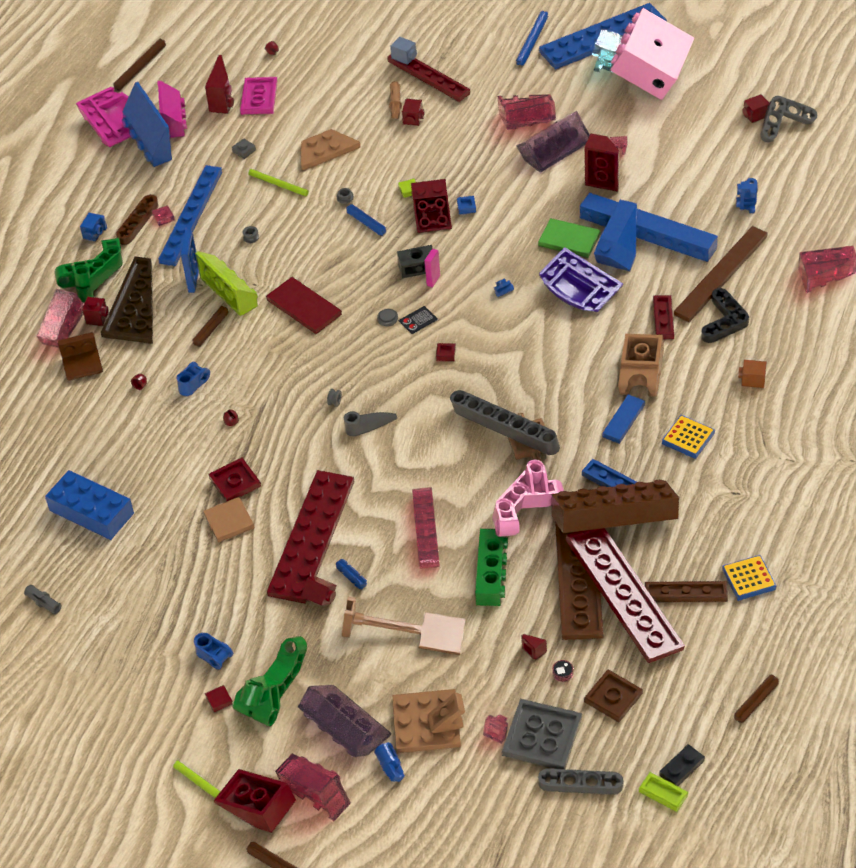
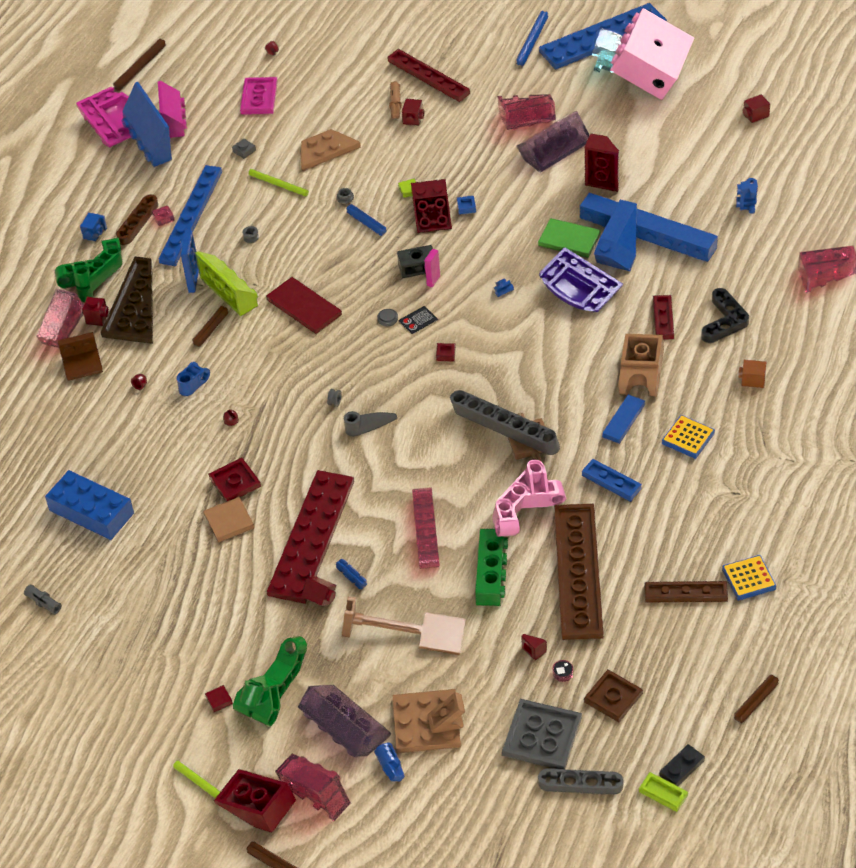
blue piece [194,632,234,670] -> none
dark red slope [205,55,234,114] -> none
sand blue brick [390,37,417,65] -> none
clear pink tile [483,714,508,744] -> none
reddish brown brick [551,480,679,533] -> none
plate [566,528,685,664] -> none
clear pink tile [610,136,628,155] -> none
reddish brown tile [674,226,768,322] -> none
dark grey beam [760,95,818,143] -> none

